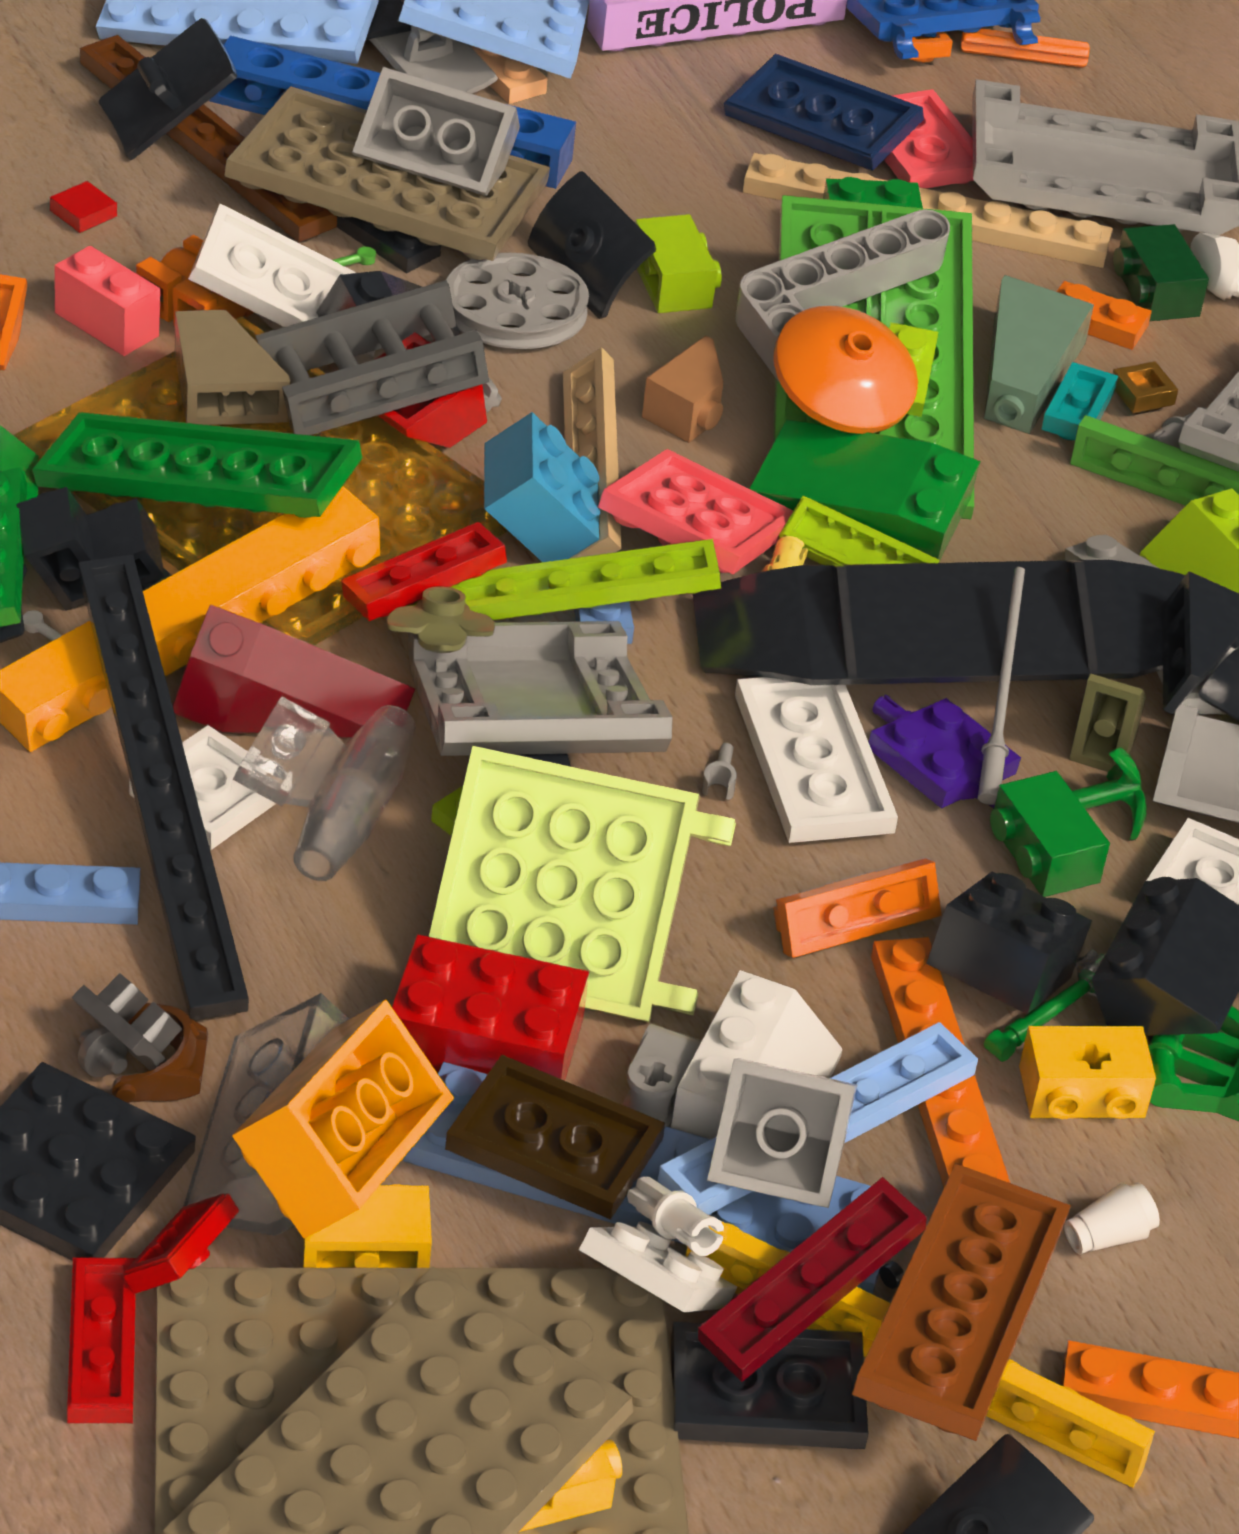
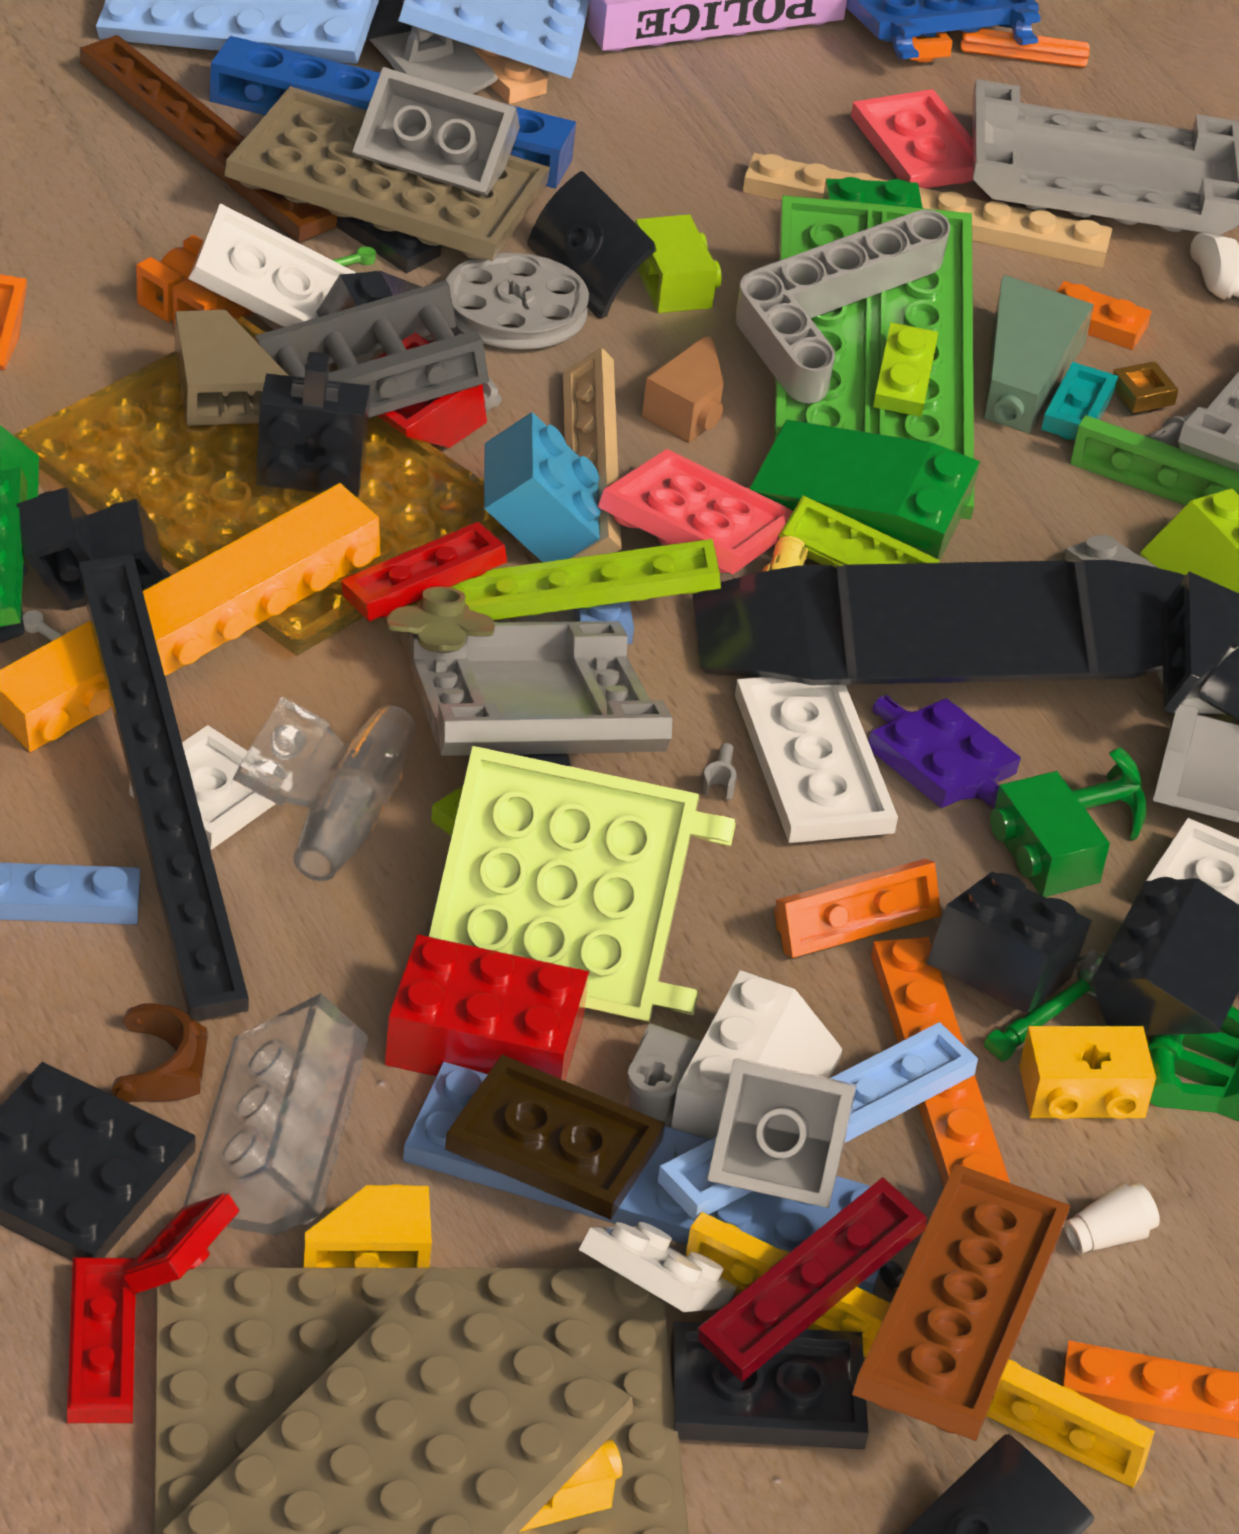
green plate [32,412,363,518] -> none
red tile [50,181,117,233] -> none
coral brick [55,246,160,356] -> none
flat silver hips [71,973,182,1077] -> none
black shield [99,18,237,161] -> none
dark red wedge [173,604,416,740] -> none
light orange brick [232,999,454,1238] -> none
white axle [627,1177,724,1256] -> none
dark blue tile [724,53,924,171] -> none
orange dish [773,306,918,434] -> none
light grey piece [978,567,1025,805] -> none
olive slope [1069,674,1146,772] -> none
dark green brick [1113,224,1209,322] -> none
none -> black hinge [256,352,371,497]

